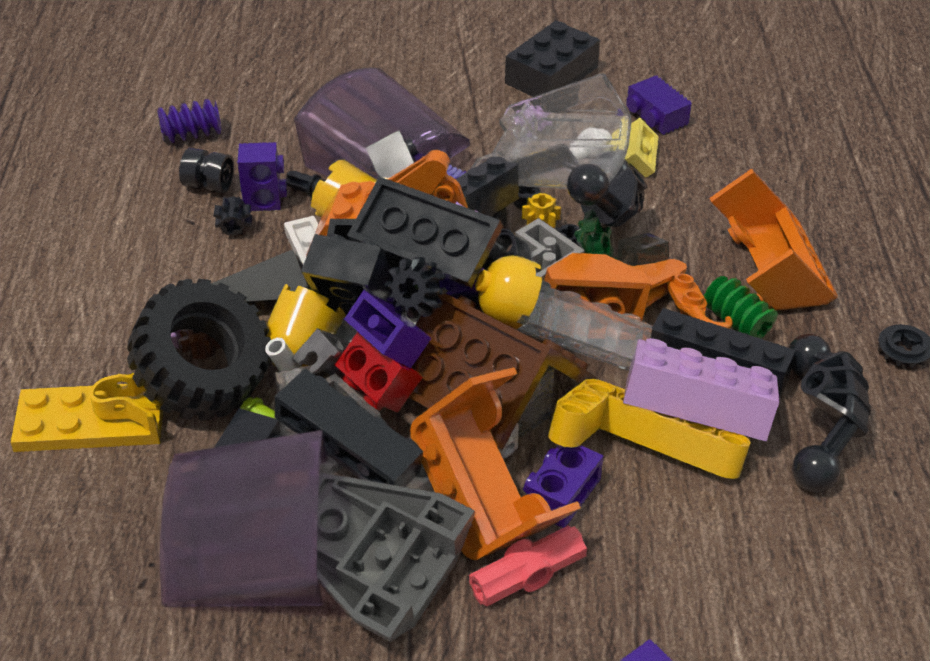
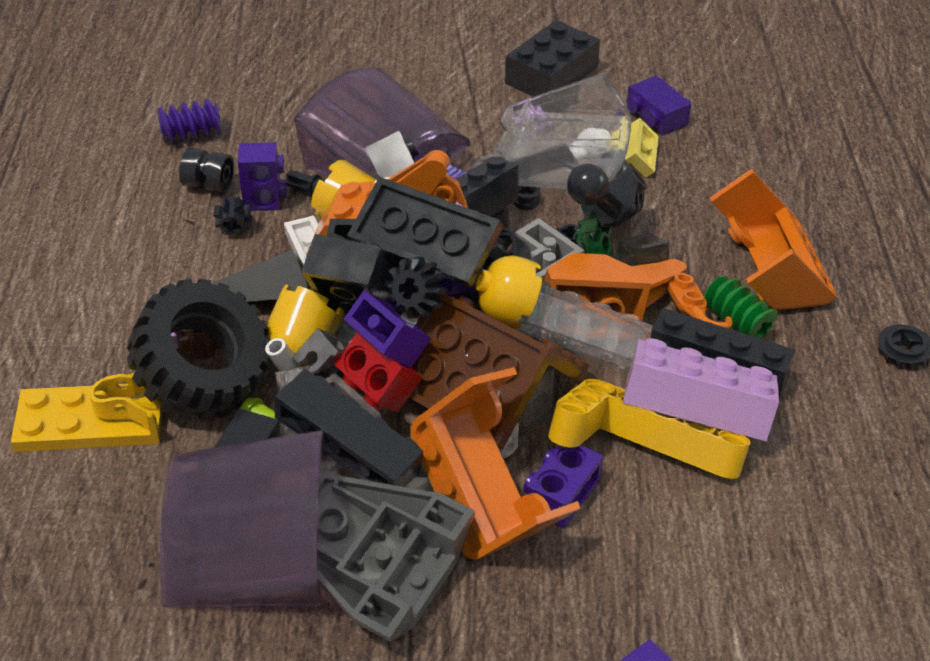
coral piece [469,525,587,607] -> none
yellow gear [522,193,561,228] -> none
black piece [788,334,871,493] -> none

